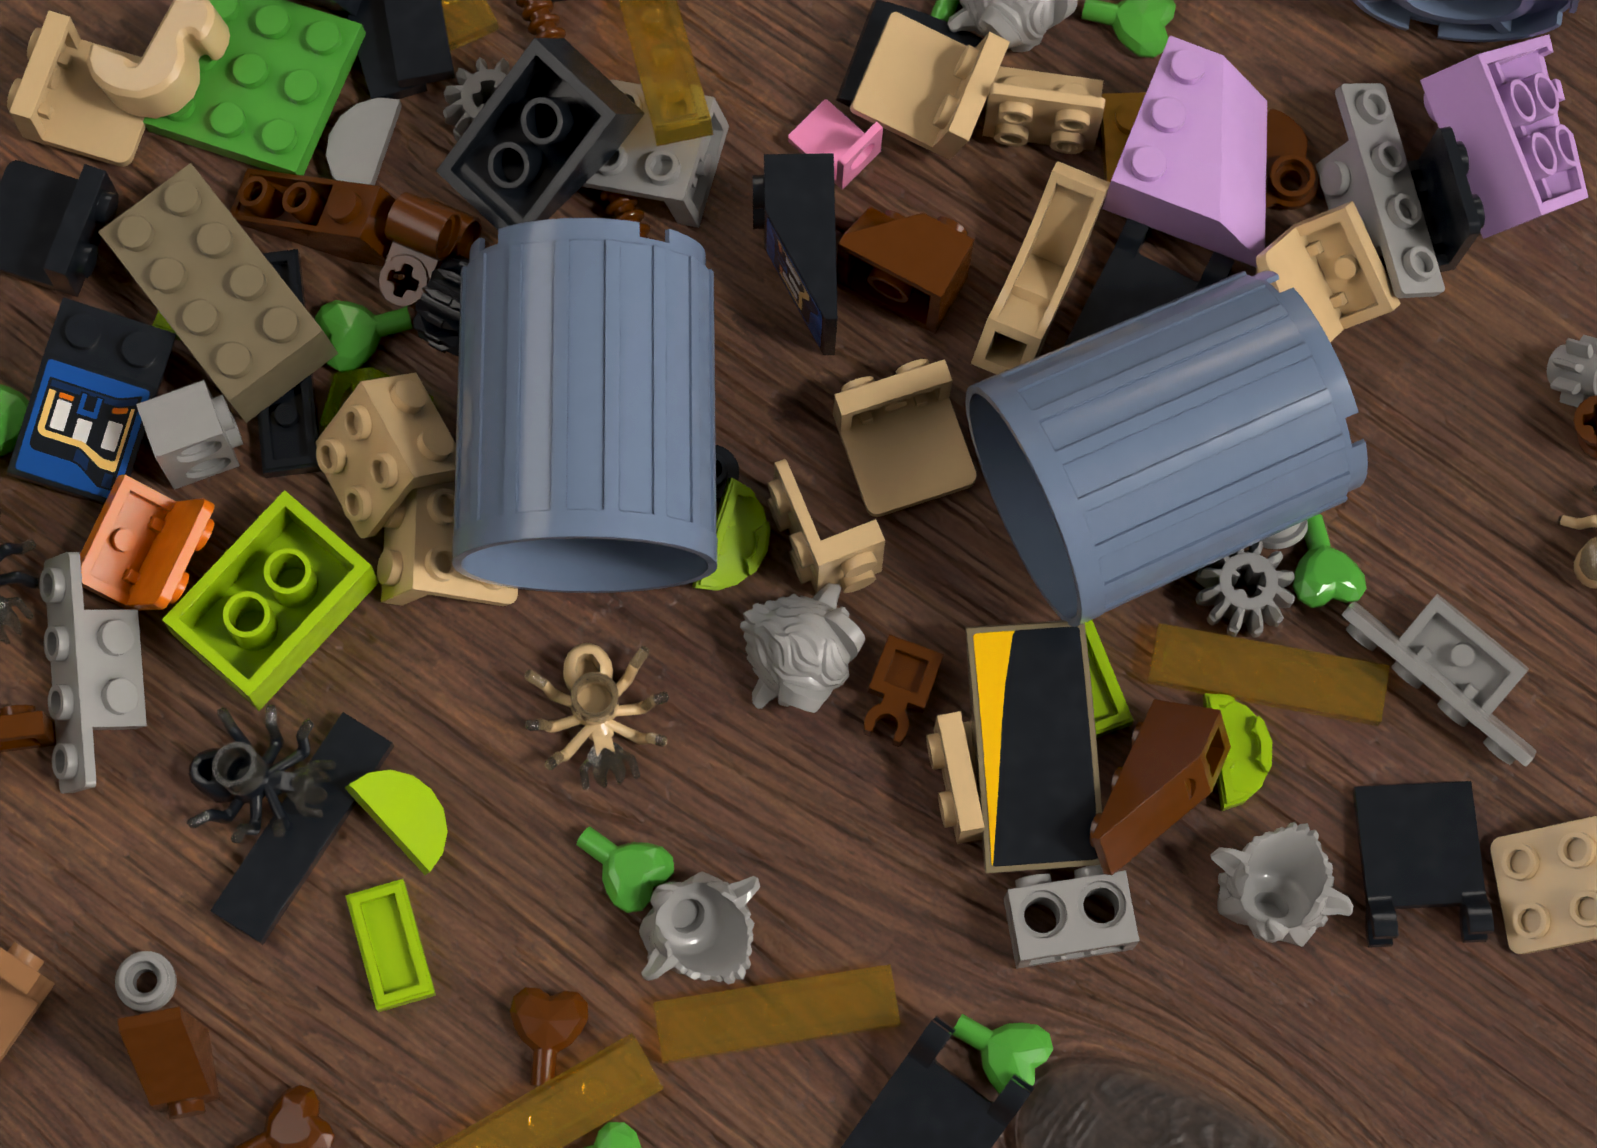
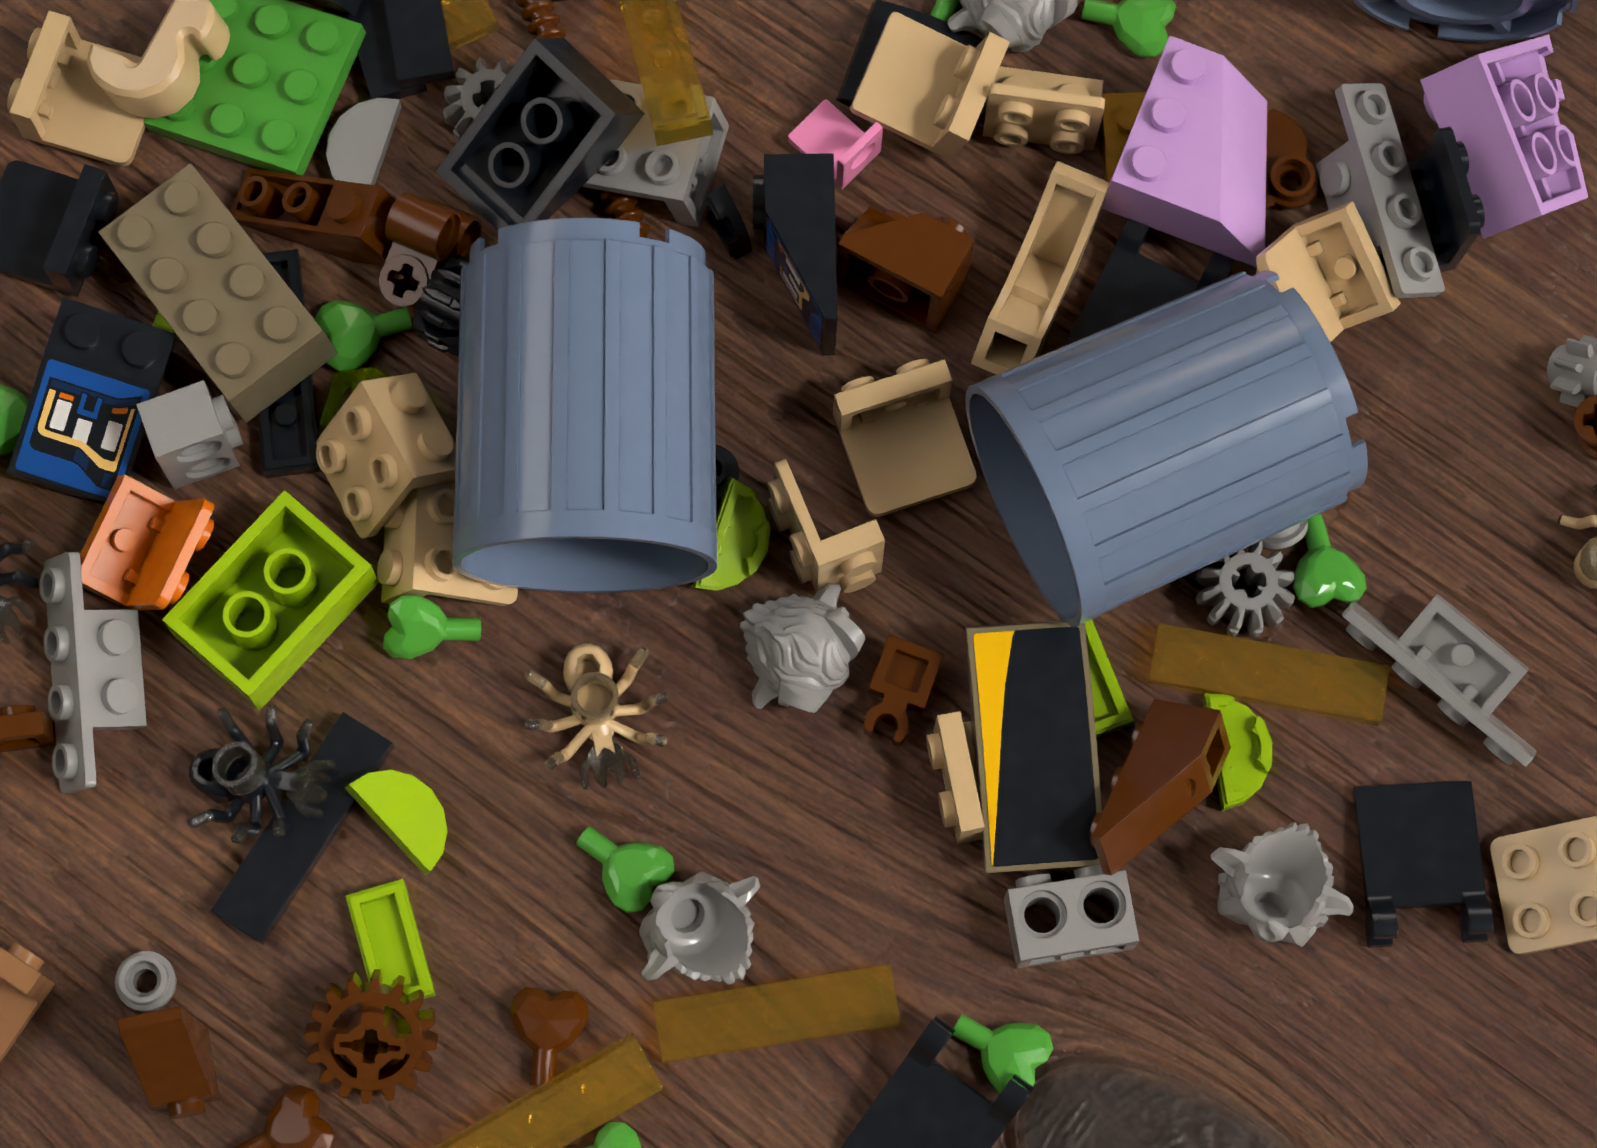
none -> reddish brown gear [304,969,438,1104]
none -> bright green rock [383,595,481,660]
none -> black tile [706,184,752,260]

